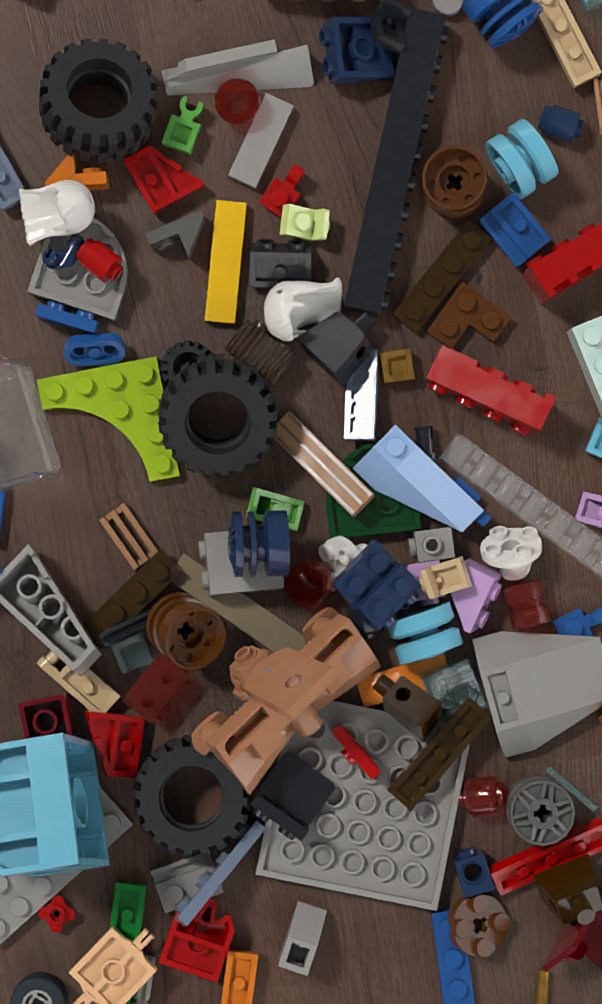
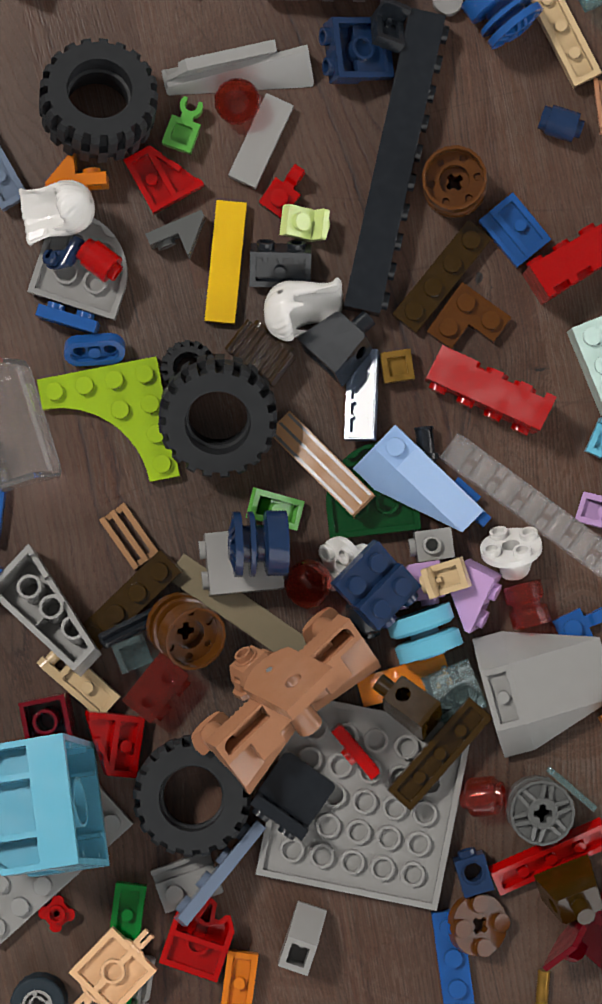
medium azure wheel [485,118,559,199] -> none

